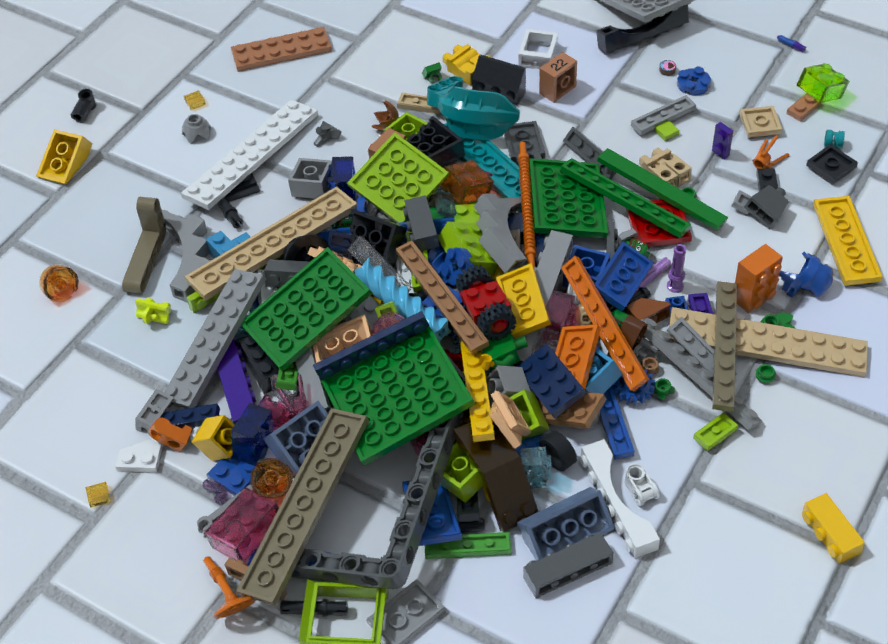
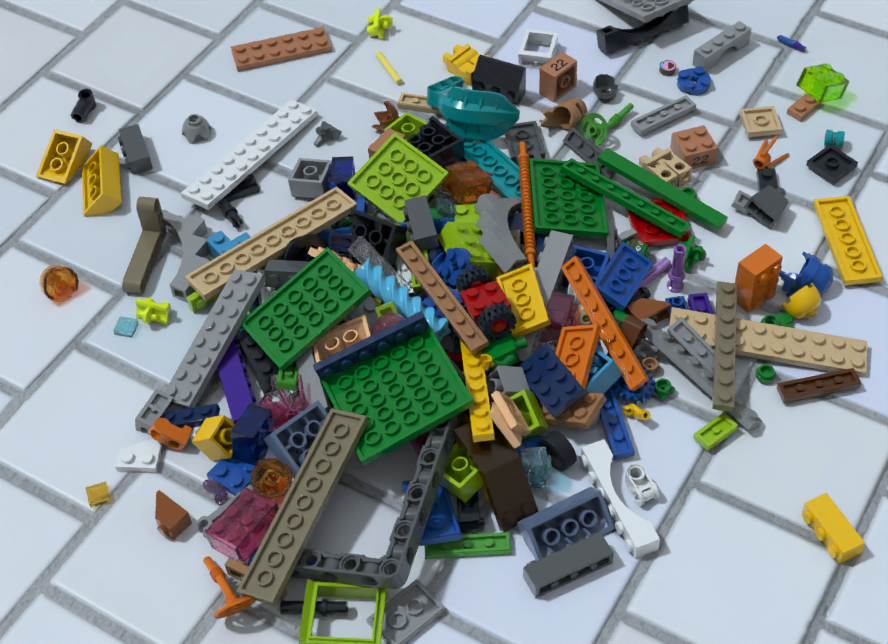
clear yellow tile [184,90,206,110] -> none
green tile [422,62,442,83] -> none
lime tile [655,120,679,141] -> none
dark purple plate [712,122,733,159] -> none
none -> yellow slope [82,145,122,217]
none -> clear light blue tile [113,316,139,338]
none -> dark grey brick [117,124,153,174]
none -> dark orange slope [155,490,192,540]
none -> neon yellow hips [367,8,393,39]
none -> light yellow bar [376,51,403,85]
none -> medium nougat piece [539,98,588,129]
none -> bright green dish [578,103,634,146]
none -> dark grey hair [593,74,618,99]
none -> yellow arm [623,403,650,420]
none -> nougat brick [670,125,718,169]
none -> green hips [679,236,707,273]
none -> light grey arch [692,21,752,72]
none -> reddish brown plate [776,368,861,403]
none -> yellow cylinder [781,283,821,319]

